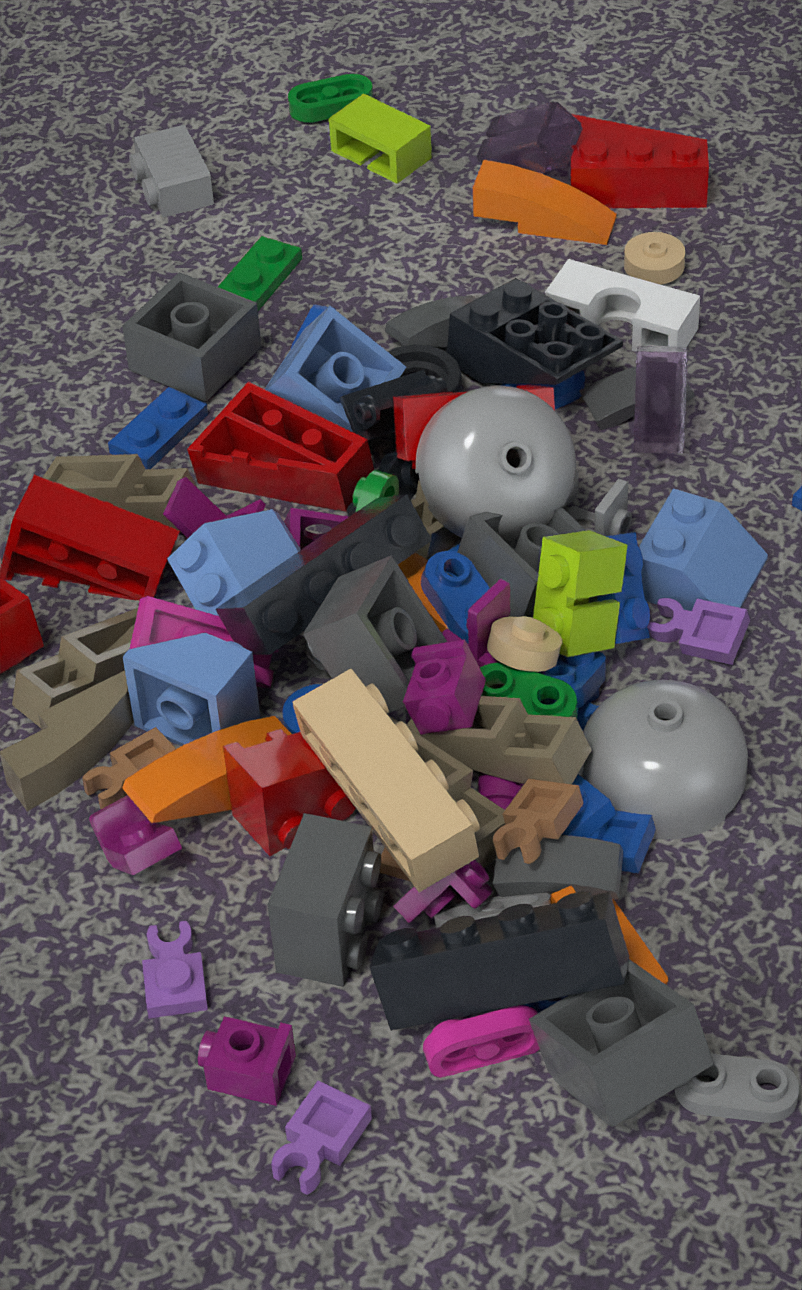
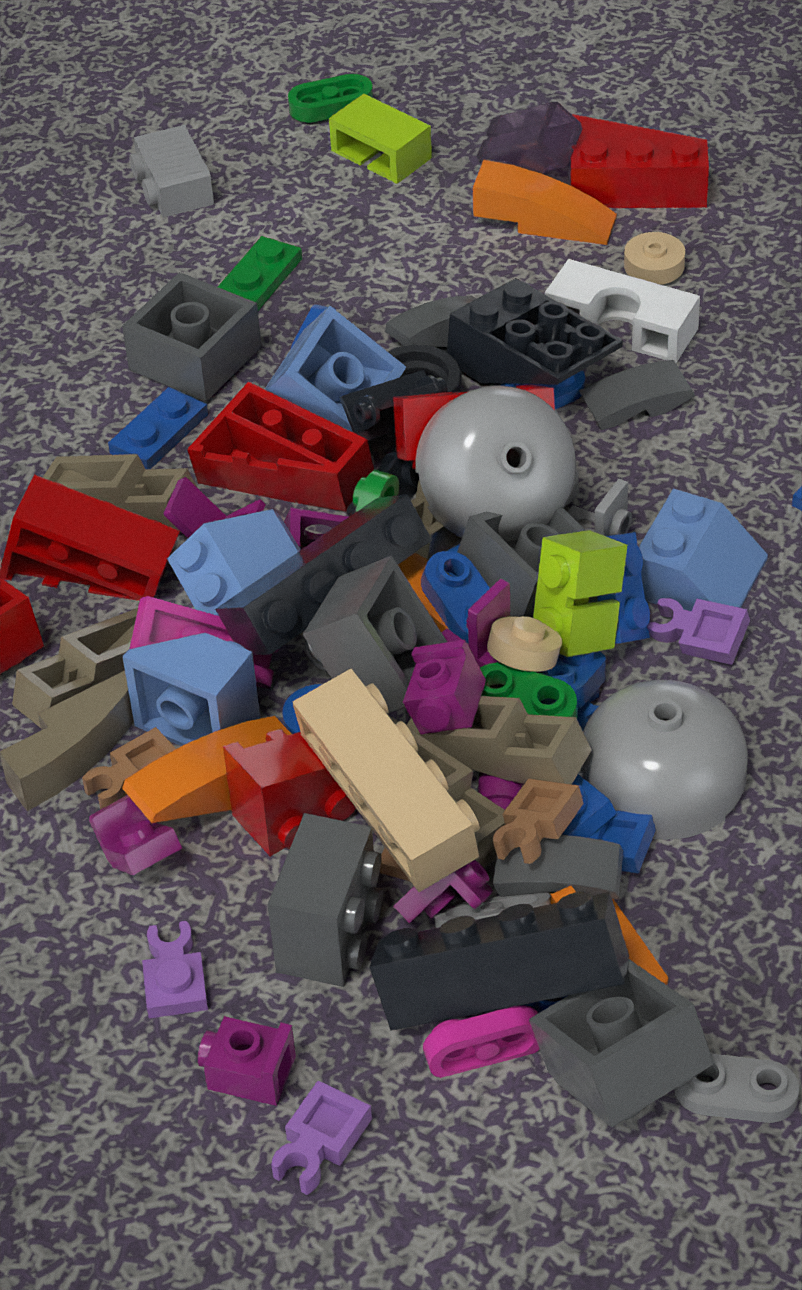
clear purple brick [633,346,688,454] -> none

